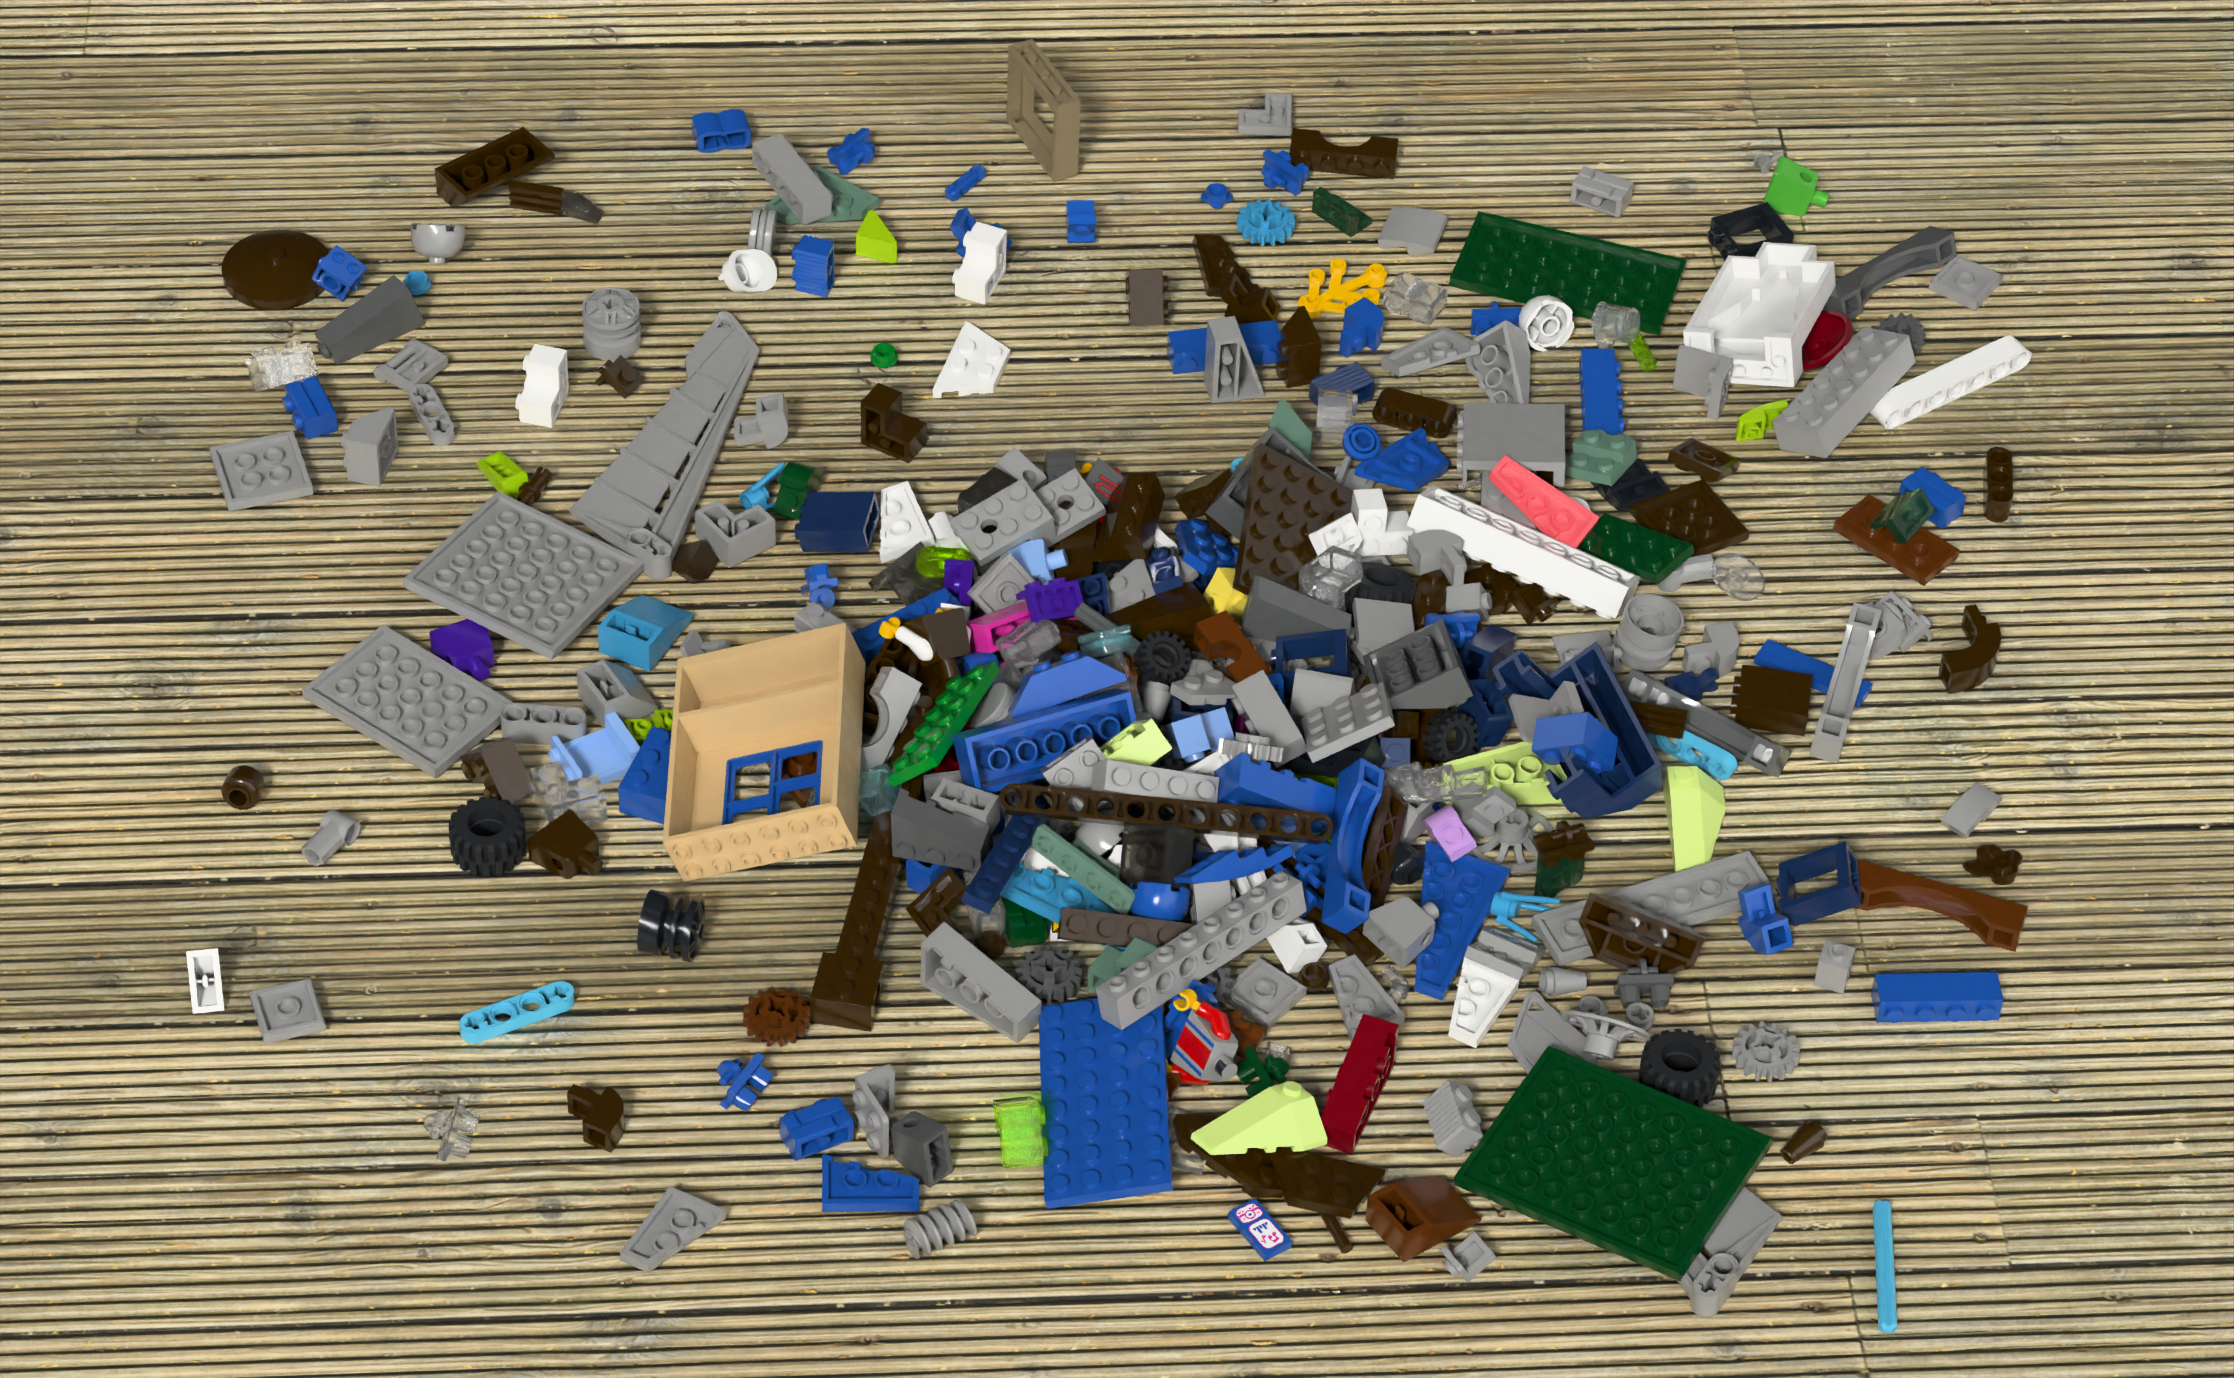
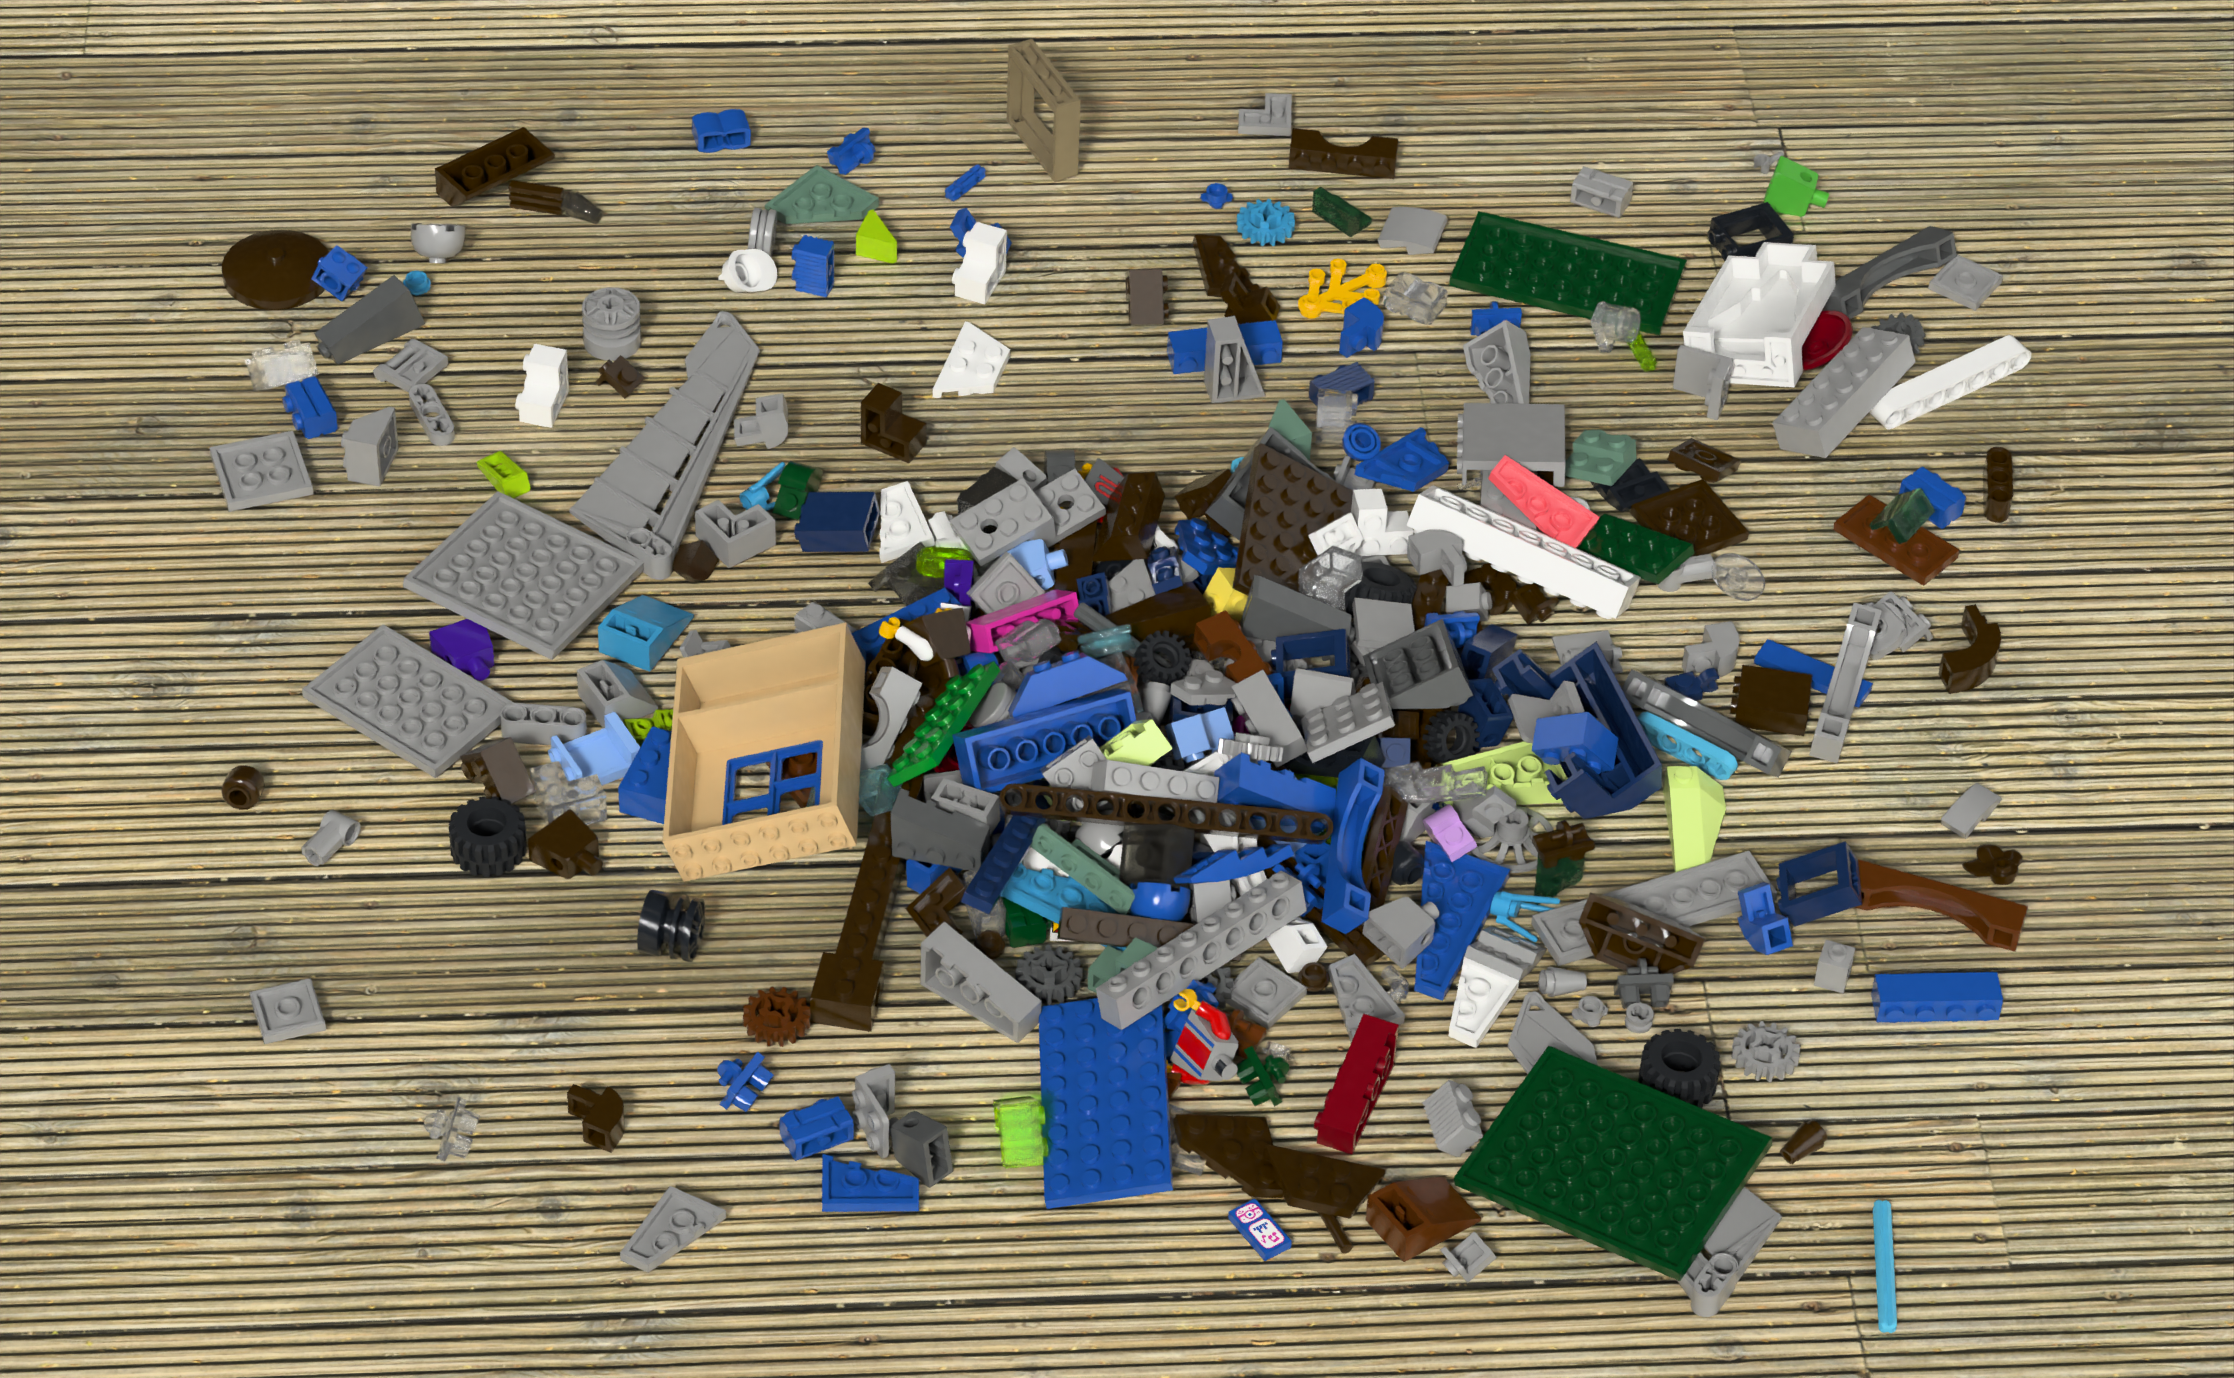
white slope [186,948,224,1014] -> none
medium azure beam [459,981,575,1044] -> none
dark brown pin [514,467,553,506] -> none
light grey brick [752,133,834,225] -> none
blue hips [800,563,839,610] -> none
green plate [870,343,898,368] -> none
light grey piece [903,1200,977,1259] -> none
dark purple bracket [1015,577,1084,624] -> none
blue brick [1066,200,1096,243] -> none
yellowish green wedge [1191,1081,1328,1155] -> none
blue hips [1261,149,1309,196] -> none
dark brown slope [1276,306,1322,388] -> none
dark brown beam [1372,388,1457,439] -> none
light grey wing [1381,326,1480,377] -> none
white cylinder [1518,295,1574,352] -> none
light grey wheel [1559,1011,1652,1060] -> none
blue brick [1579,348,1624,435] -> none
light grey wheel [1612,593,1684,672] -> none
dark brown tile [1629,700,1688,739] -> none
lime slope [1735,400,1789,442] -> none

